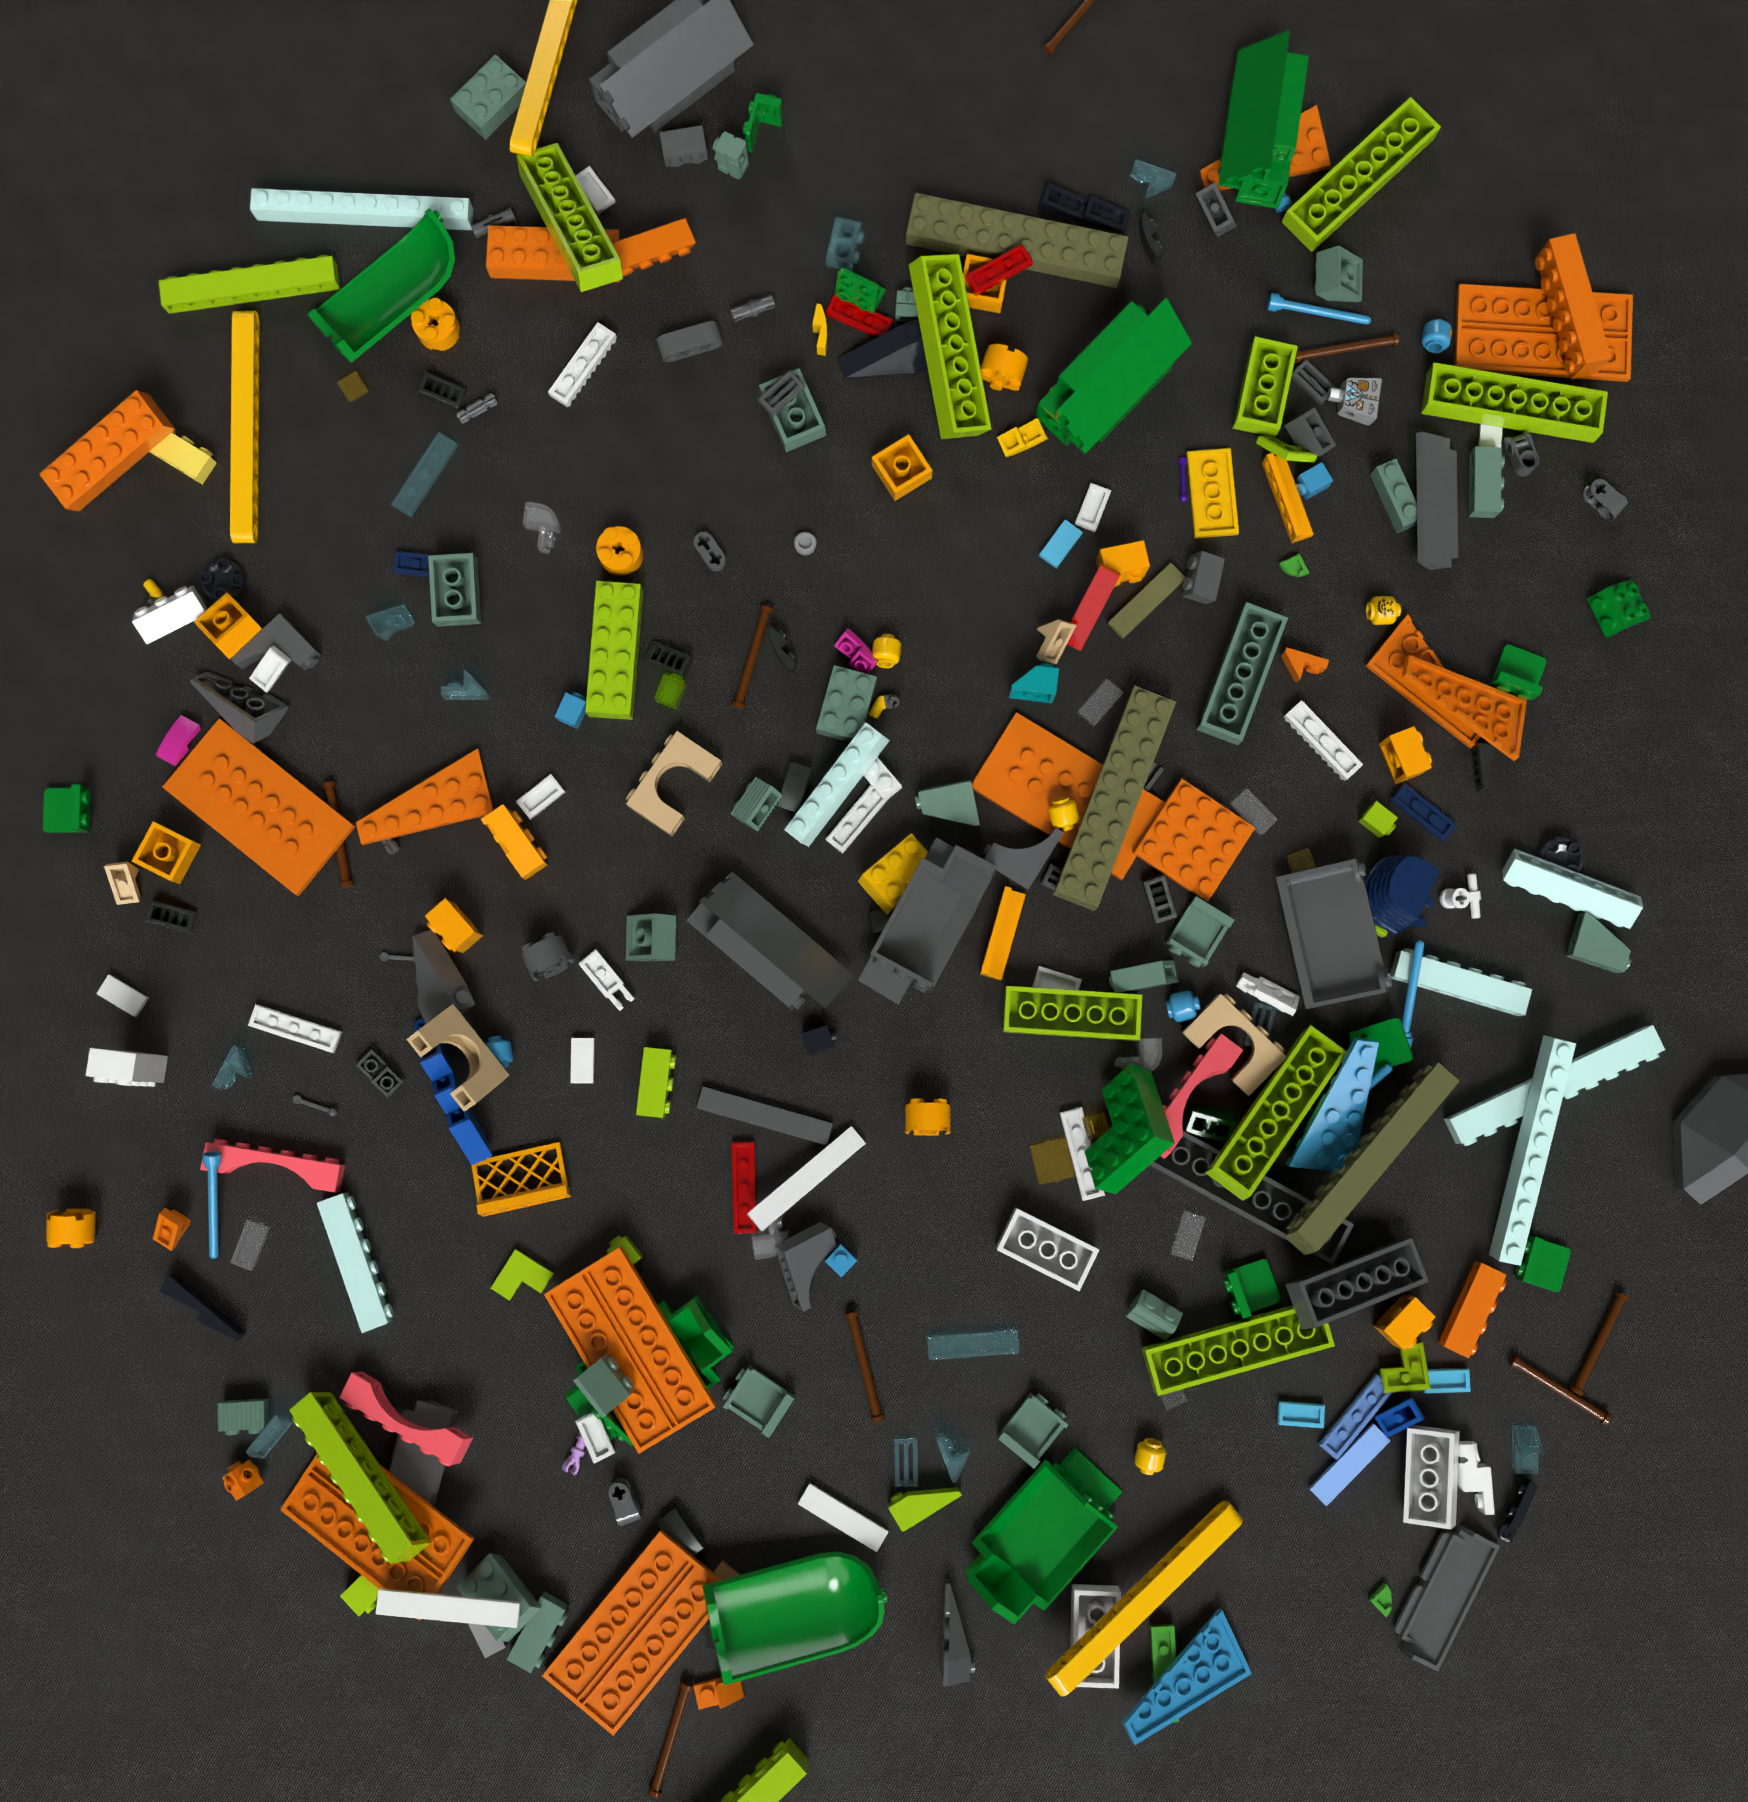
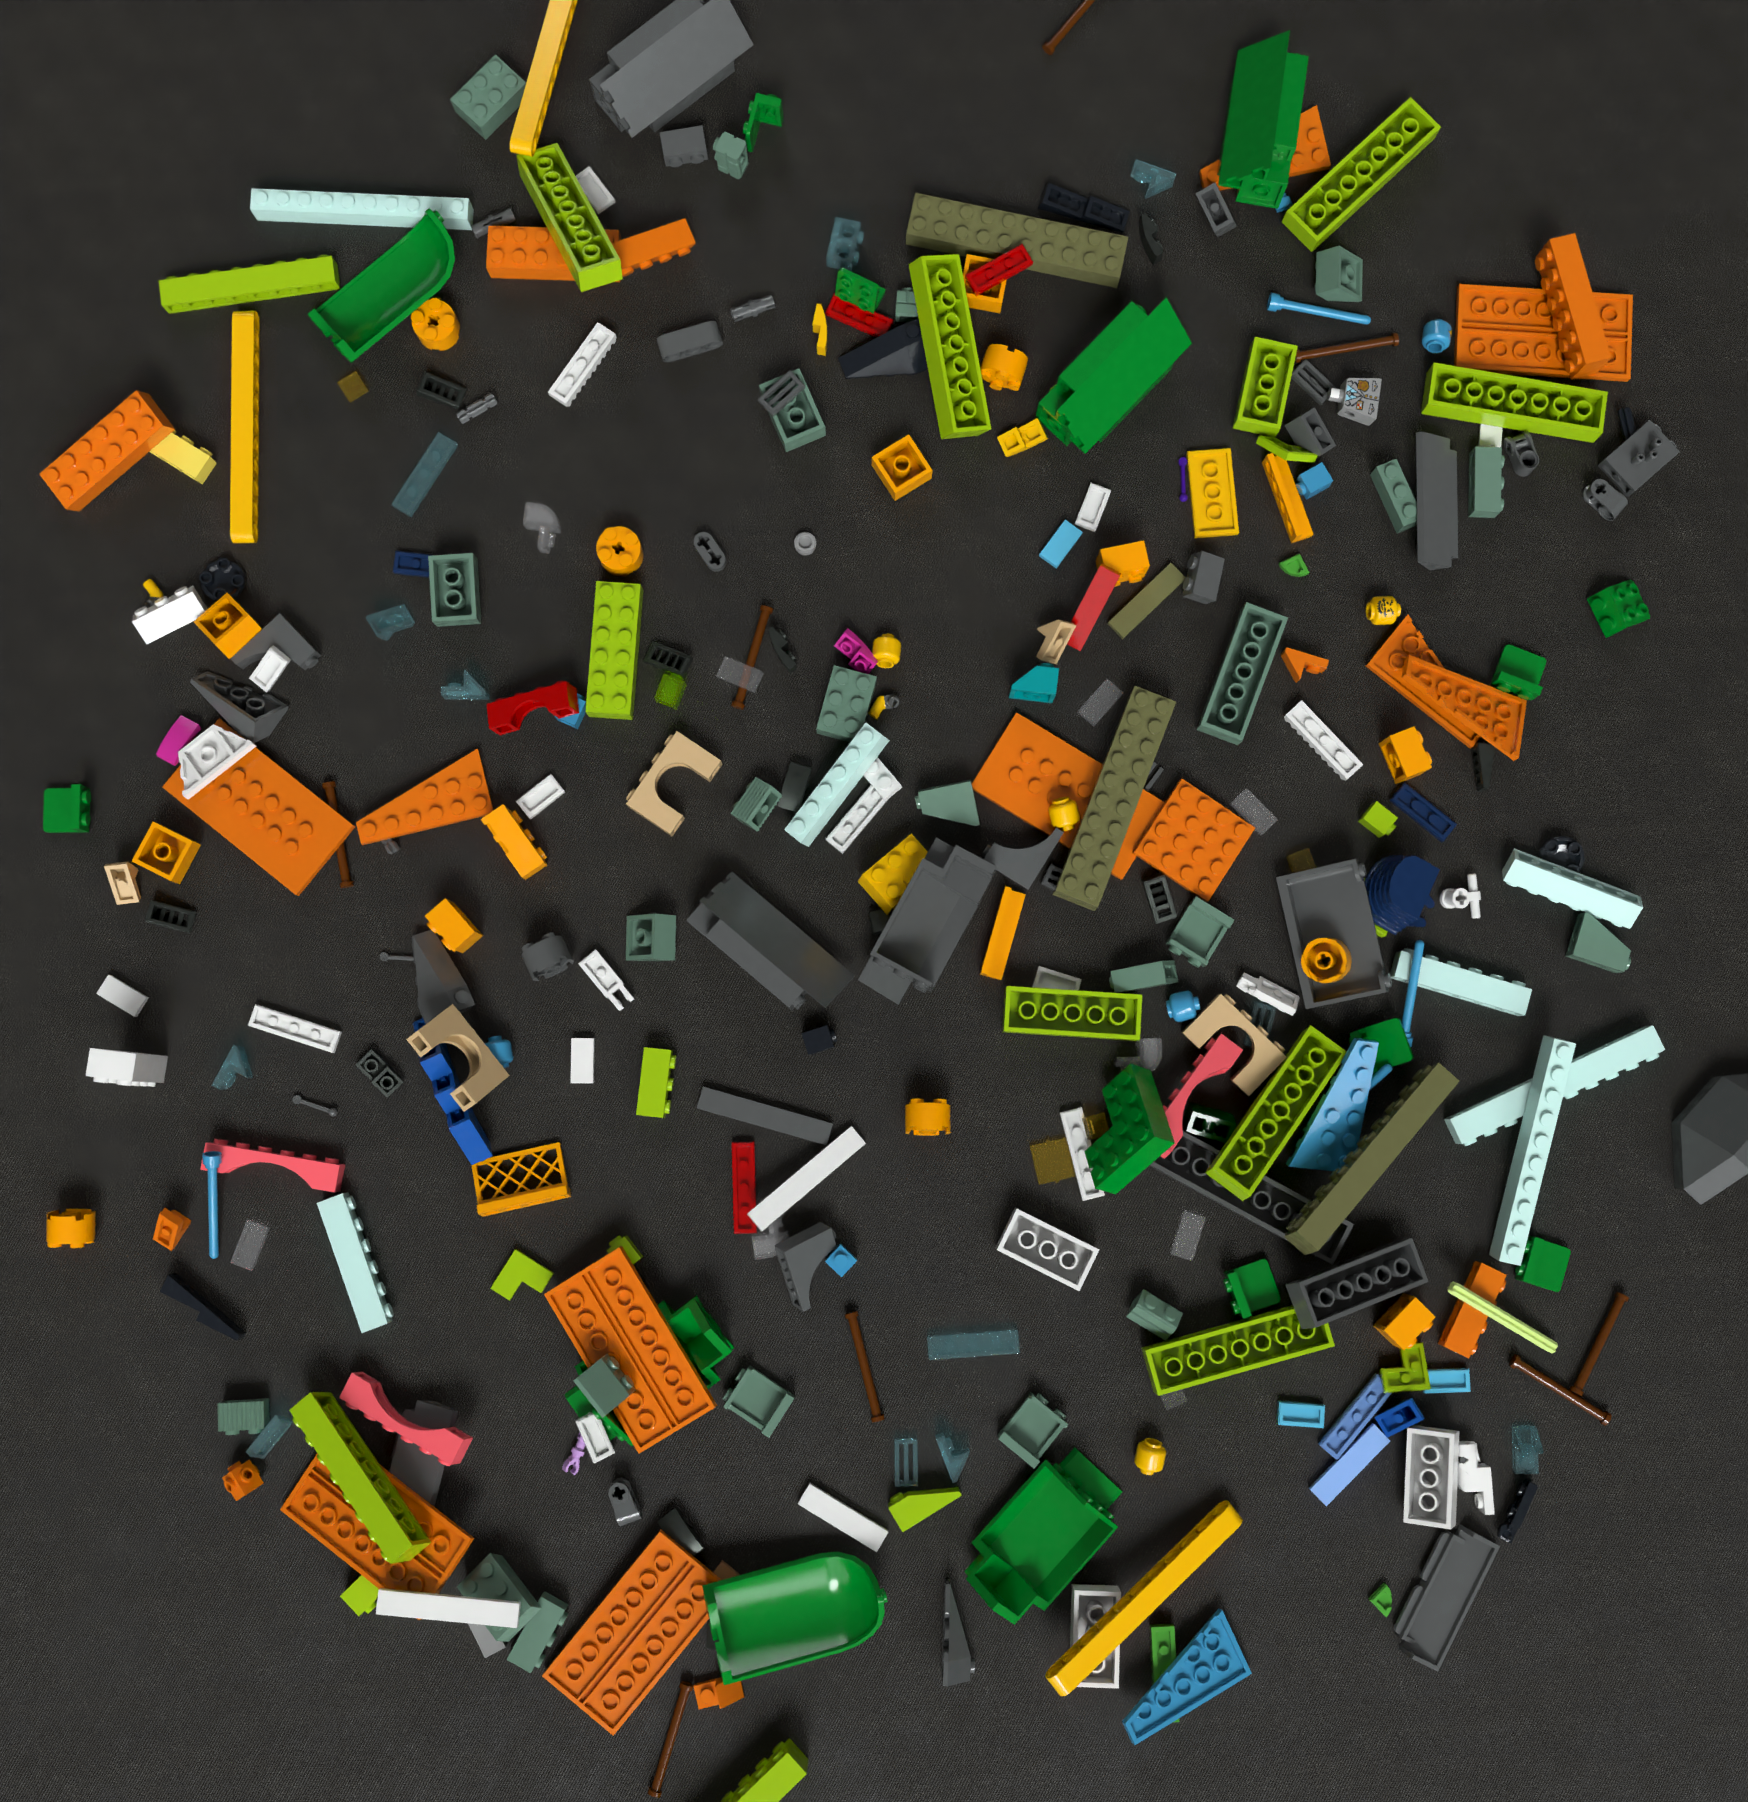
none -> white wing [178,724,256,800]
none -> red arch [487,681,579,735]
none -> clear tile [716,657,764,693]
none -> light orange brick [1301,938,1352,983]
none -> yellowish green axle [1447,1281,1558,1353]
none -> dark grey piece [1598,407,1680,497]

